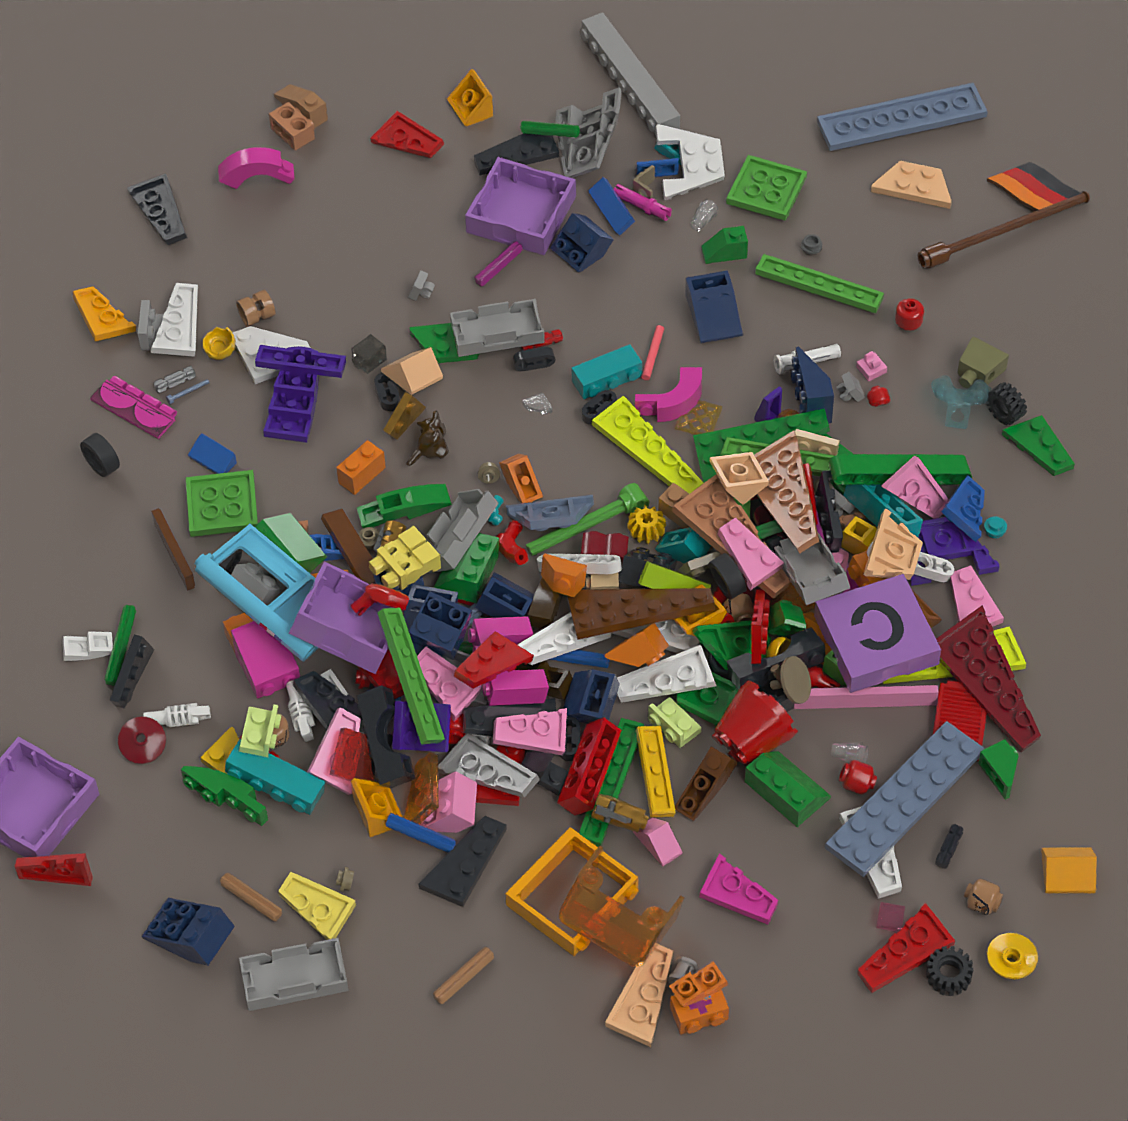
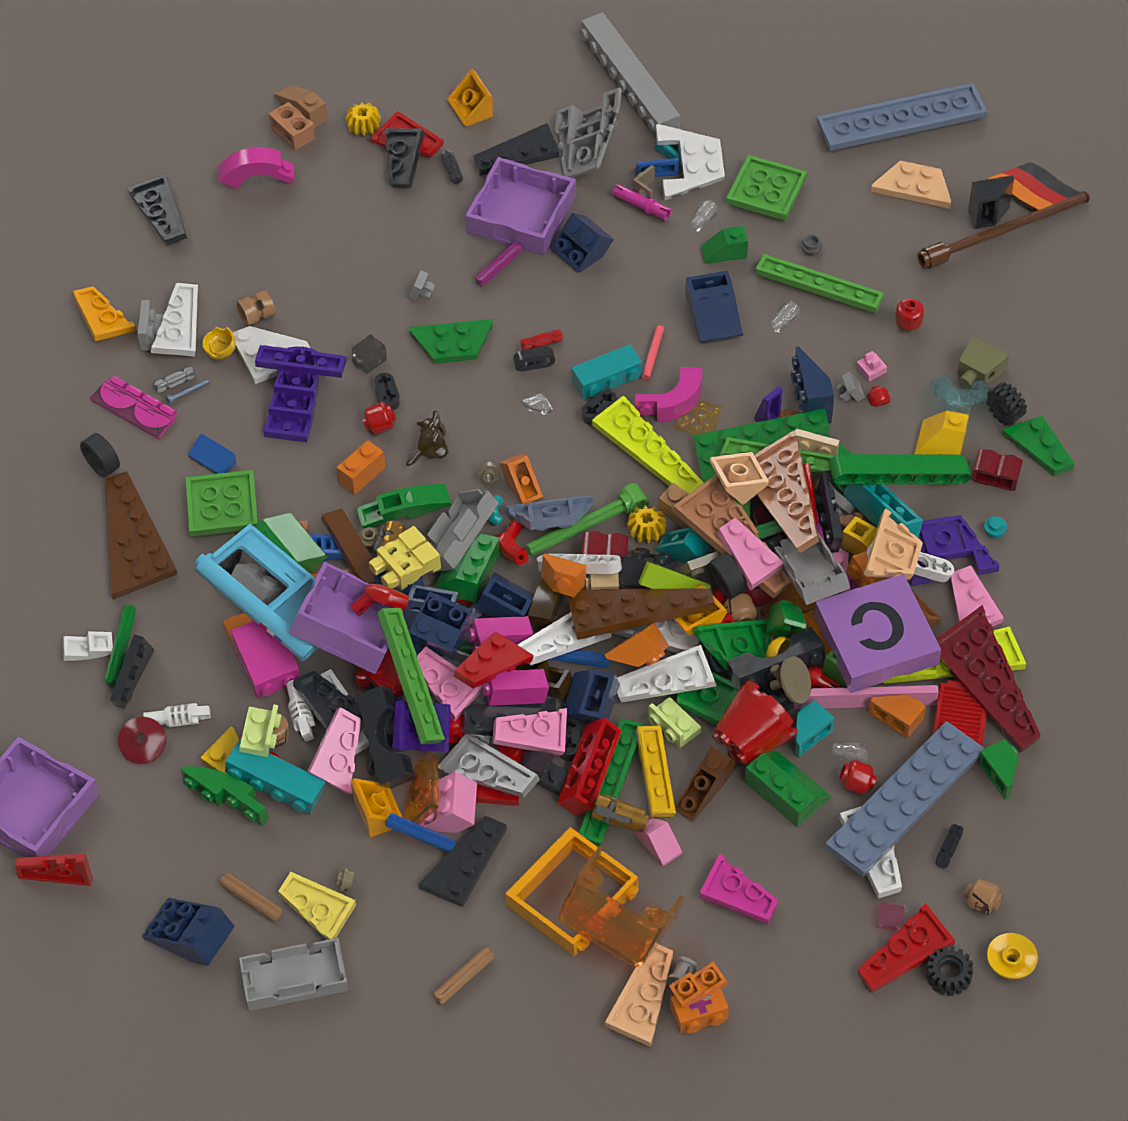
reddish brown tile [151,508,195,591] -> none
clear red wing [329,728,374,782] -> none
light nougat slope [381,347,443,395] -> none
pearl gold wing [383,392,426,440] -> none
light grey piece [450,299,544,357] -> none
green axle [520,121,580,138] -> none
blue tile [588,177,635,235] -> none
red wing [751,590,770,664] -> none
white pin [774,344,841,374] -> none
bright pink wing [882,455,949,519] -> none
blue wing [941,475,985,542] -> none
light orange slope [1041,847,1097,893] -> none
none -> reddish brown wing [106,471,177,600]
none -> yellow gear [345,102,381,136]
none -> red head [362,402,396,434]
none -> black wing [385,128,425,188]
none -> black axle [441,149,463,184]
none -> clear cone [769,301,801,332]
none -> teal slope [795,700,835,758]
none -> orange slope [868,694,926,738]
none -> yellow slope [914,411,969,455]
none -> black slope [968,175,1014,229]
none -> dark red brick [971,449,1023,491]

